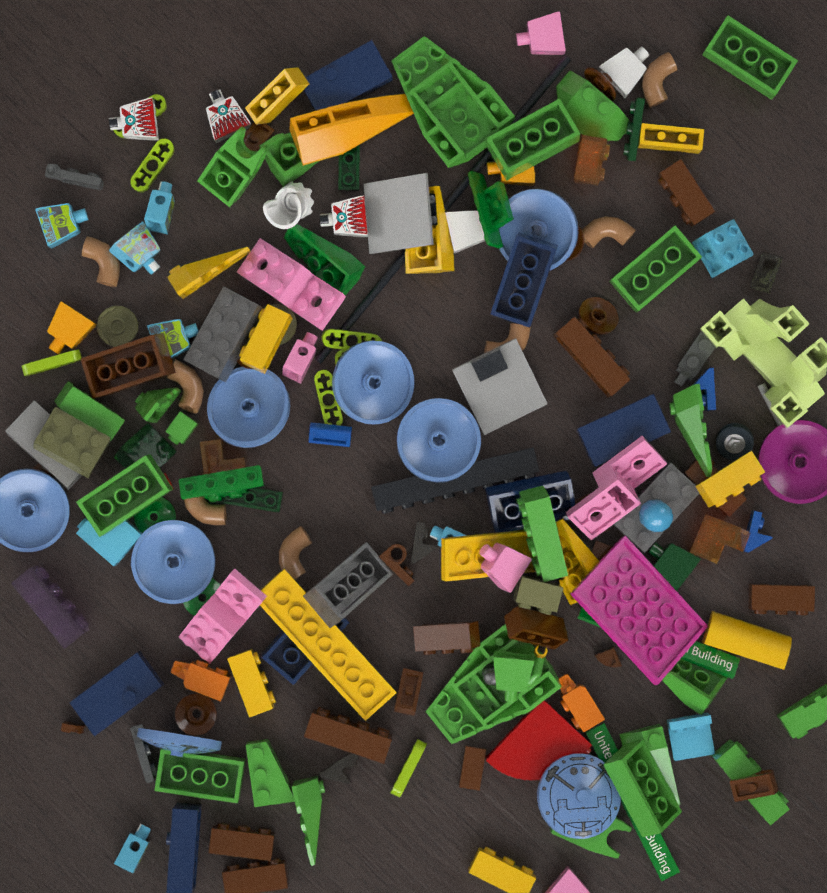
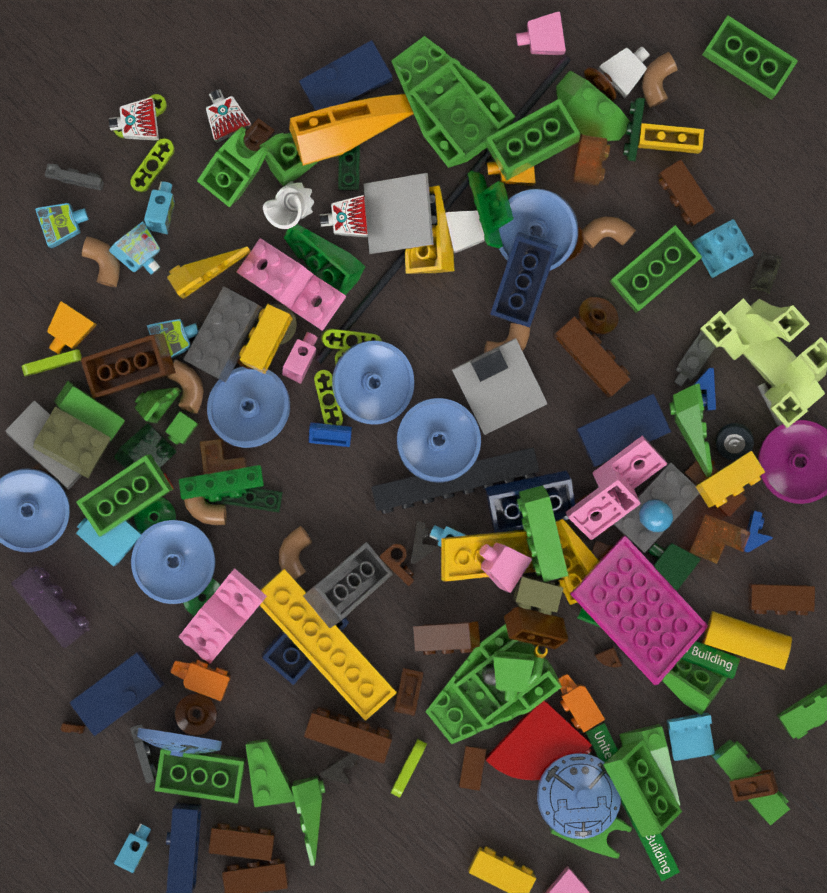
olive tile [97,306,139,347] -> none
yellow brick [227,649,276,718] -> none
yellow brick [245,67,309,125] -> none

